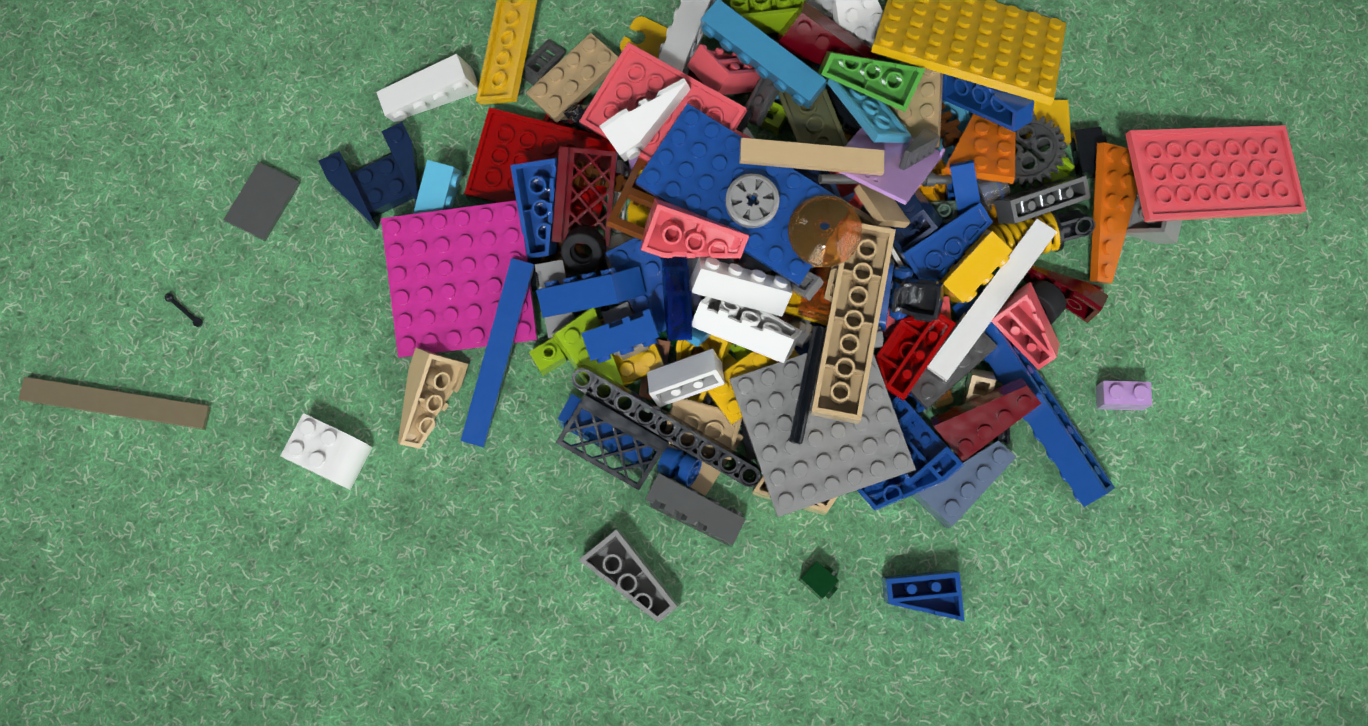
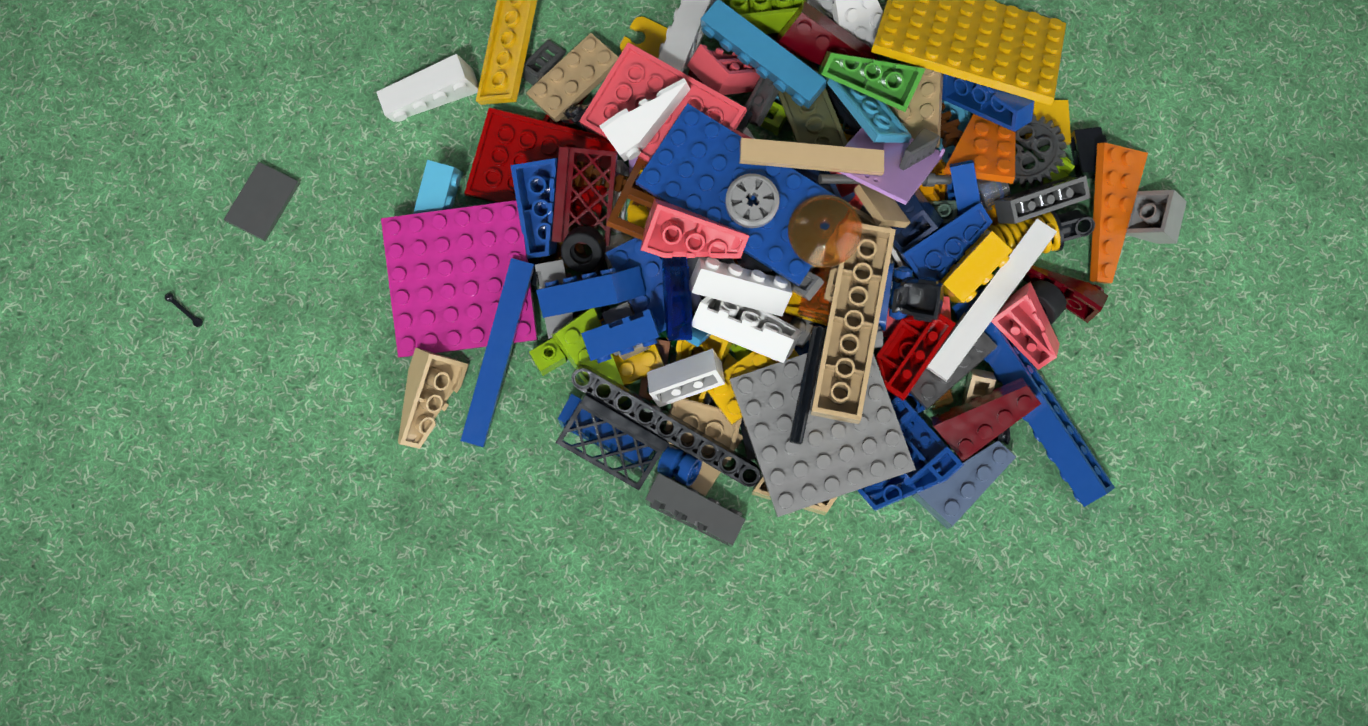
dark tan tile [18,377,211,430] -> none
white brick [280,413,372,490] -> none
dark blue wedge [318,122,420,230] -> none
light grey wedge [578,529,680,622] -> none
dark green brick [799,561,839,600] -> none
blue wedge [882,570,965,622] -> none
lavender brick [1096,381,1152,410] -> none
coral plate [1125,125,1307,222] -> none

